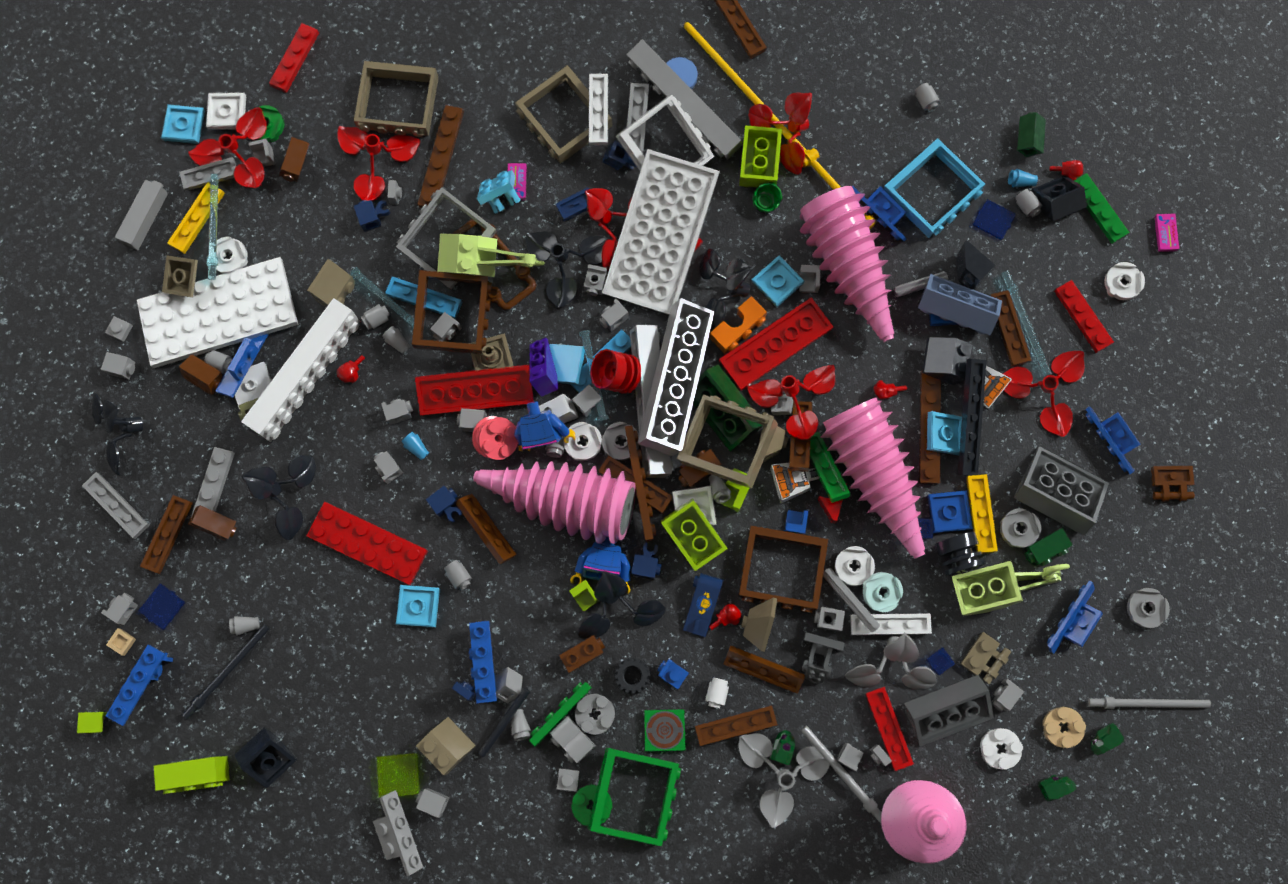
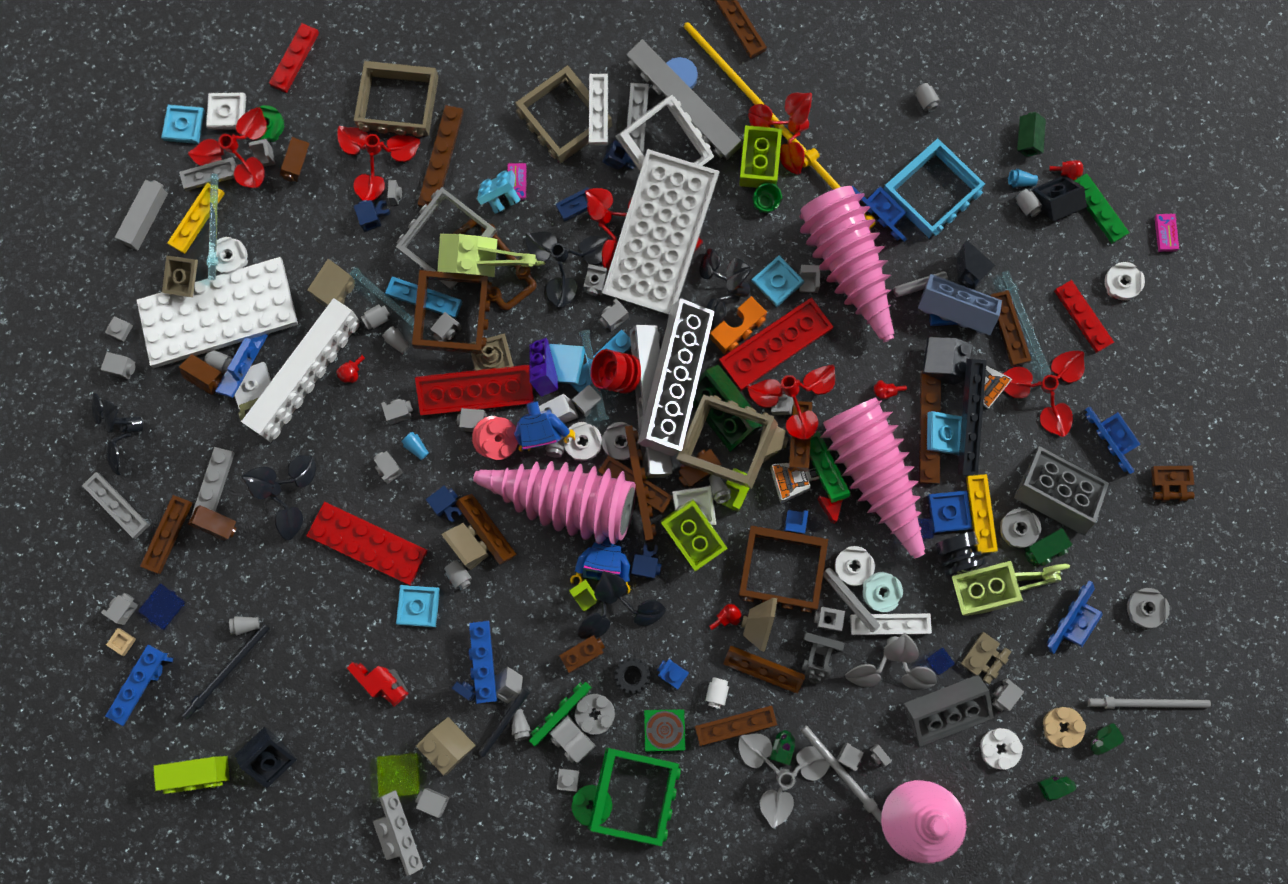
lime panel [77,712,107,733] -> none
dark blue door [683,573,723,637] -> none
red plate [865,687,914,771] -> none
clear blue piece [973,199,1016,240] -> none
none -> red plate [347,662,409,706]
none -> dark tan slope [441,523,489,570]

